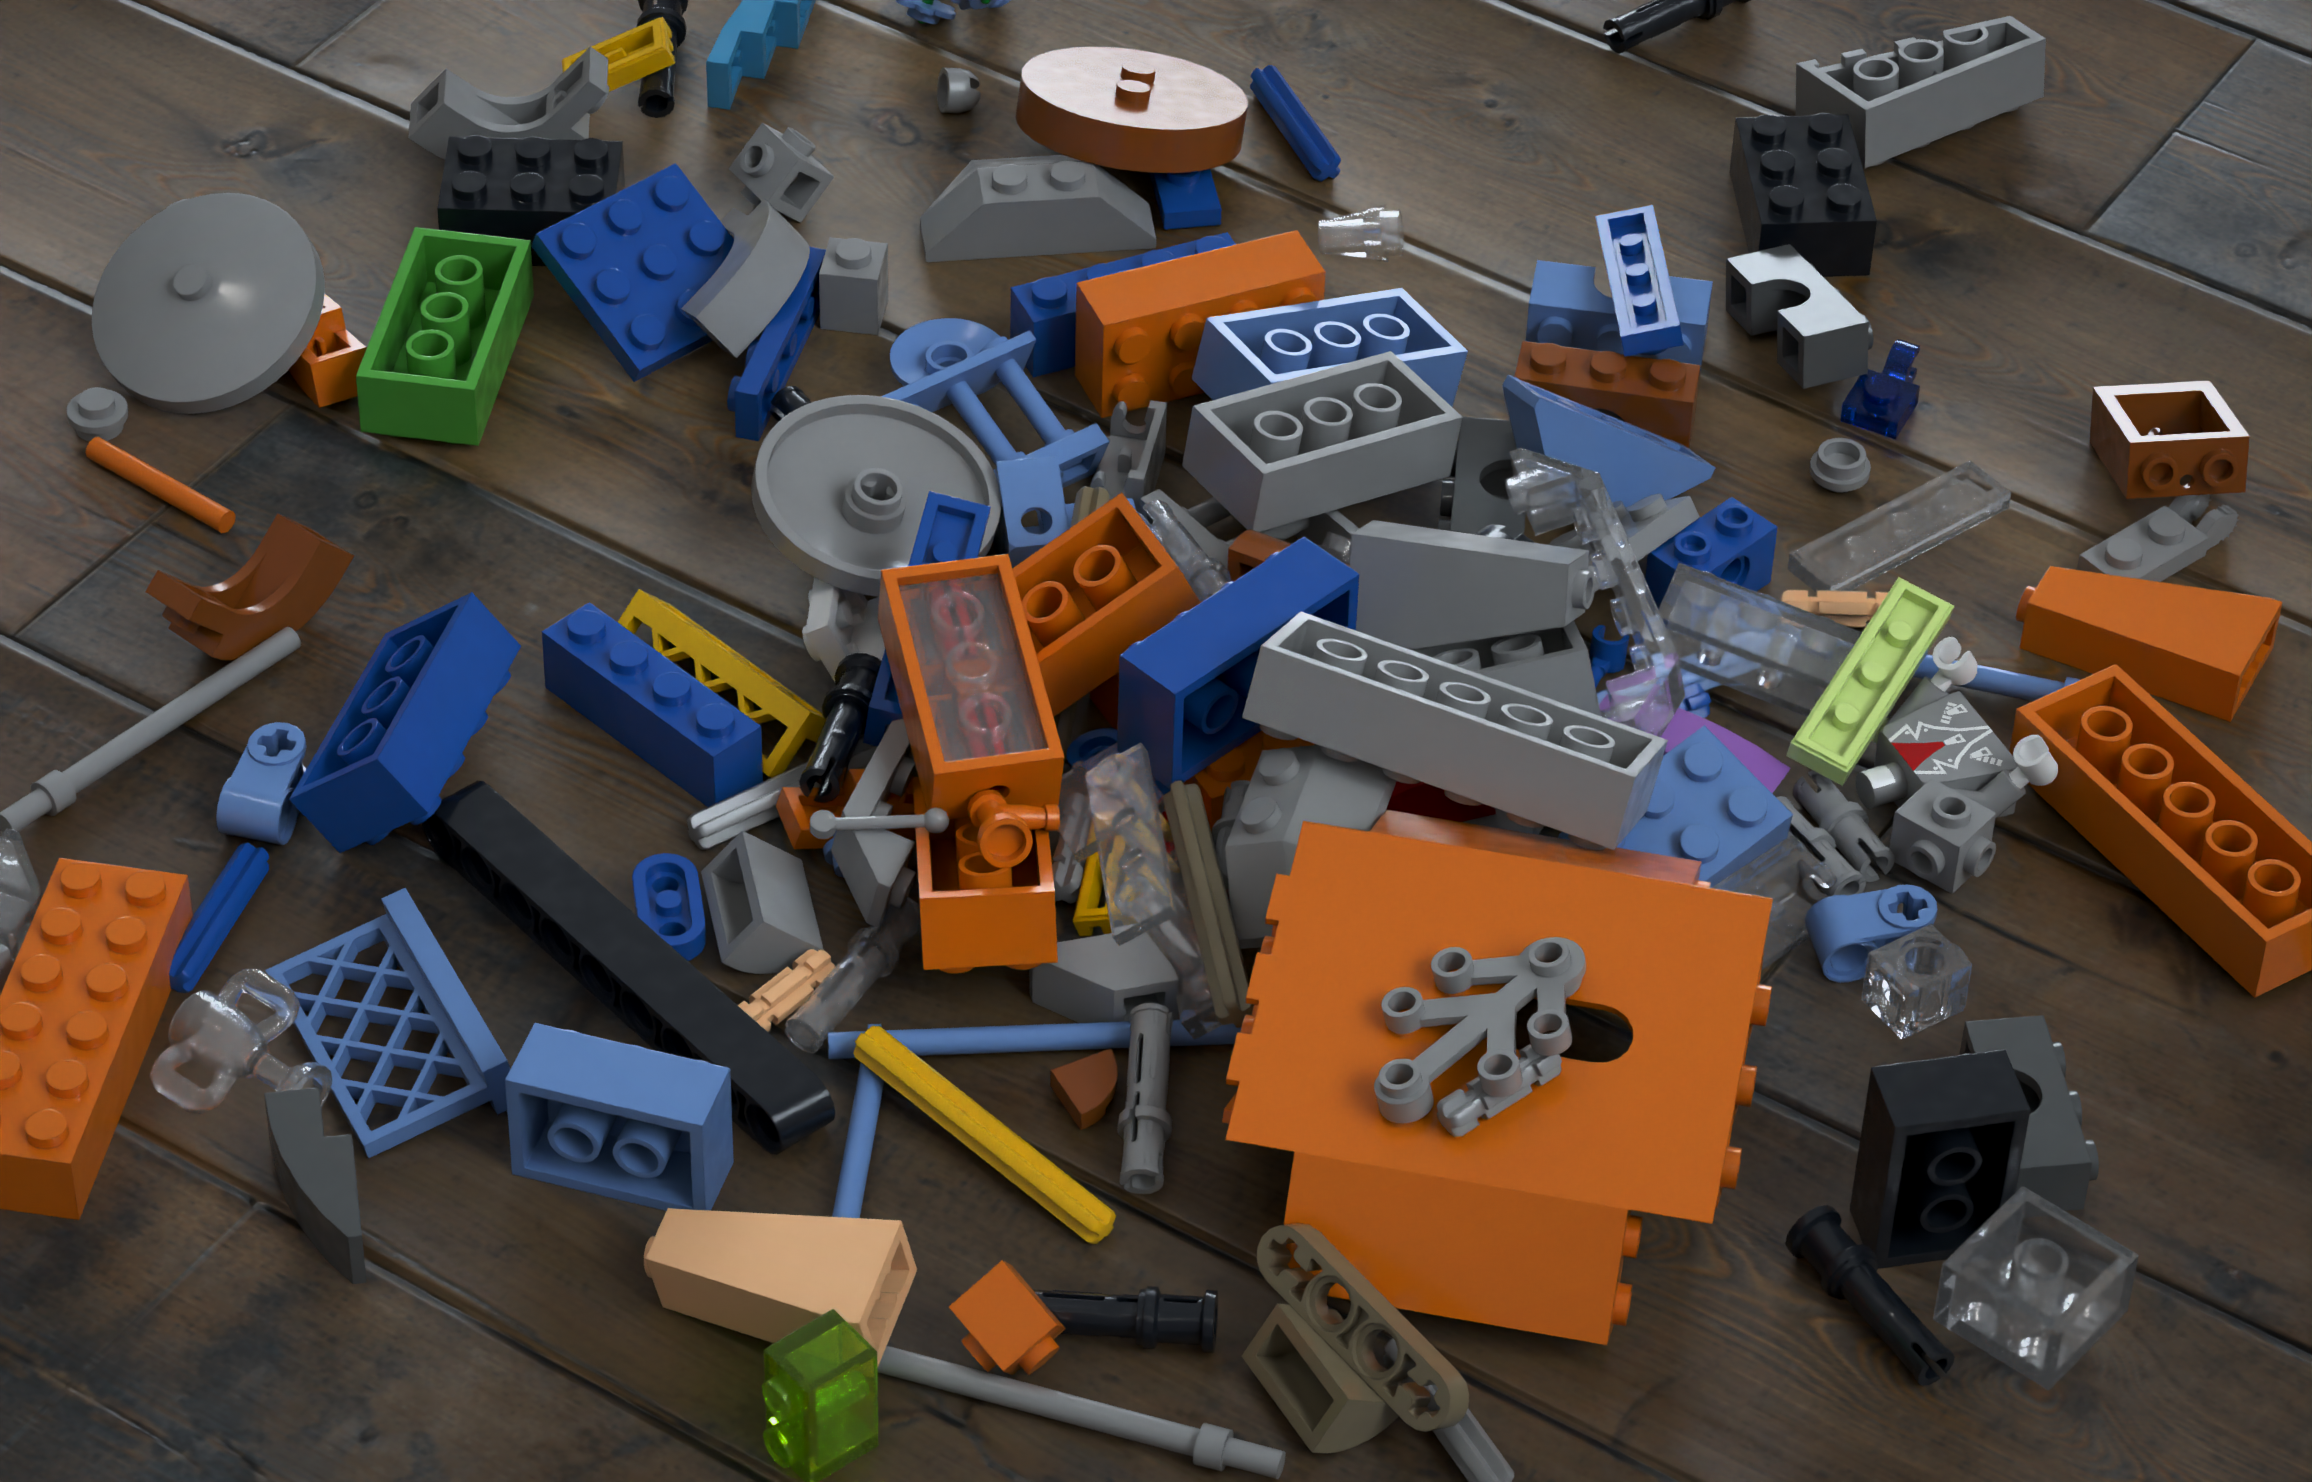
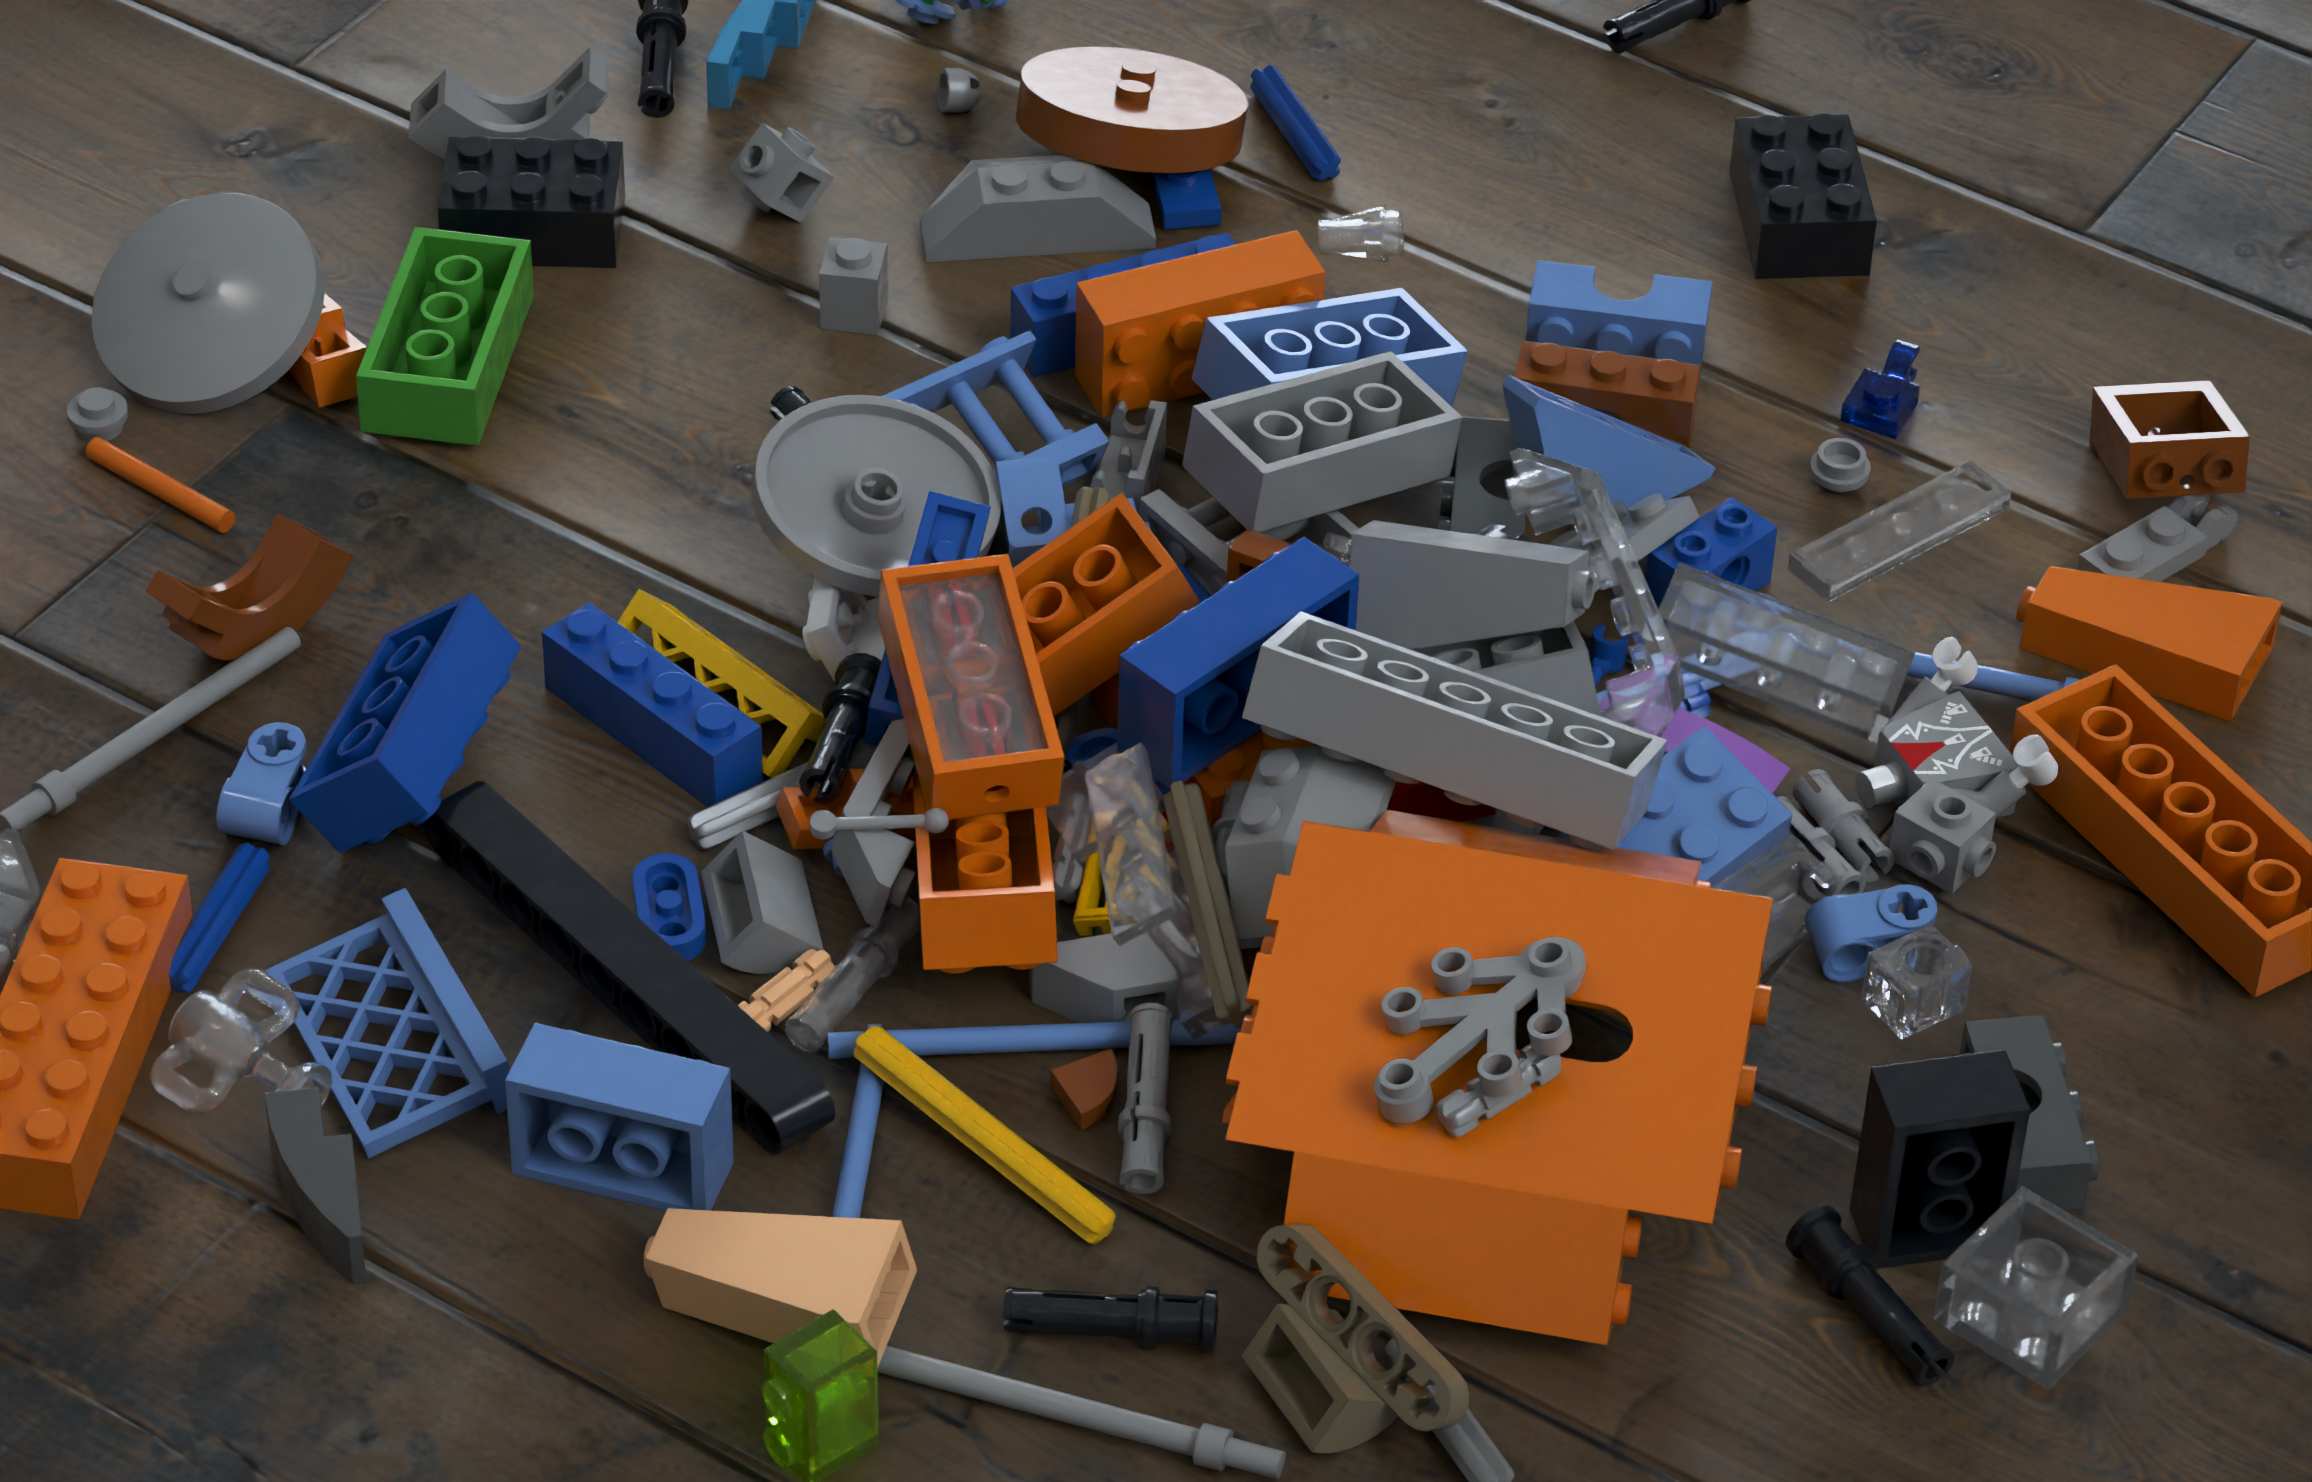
blue plate [531,163,734,382] -> none
yellow tile [562,17,675,92] -> none
light grey arch [681,199,810,358] -> none
blue plate [727,246,826,441] -> none
medium blue dish [890,318,1000,396] -> none
orange brick [949,1260,1066,1375] -> none
orange piece [967,789,1060,868] -> none
clear pin [1138,500,1231,602] -> none
plate [1595,205,1684,357] -> none
dark grey arch [1726,244,1874,389] -> none
light nougat axle [1780,589,1888,628] -> none
yellowish green tile [1786,577,1954,786] -> none
light grey wedge [1796,16,2046,169] -> none

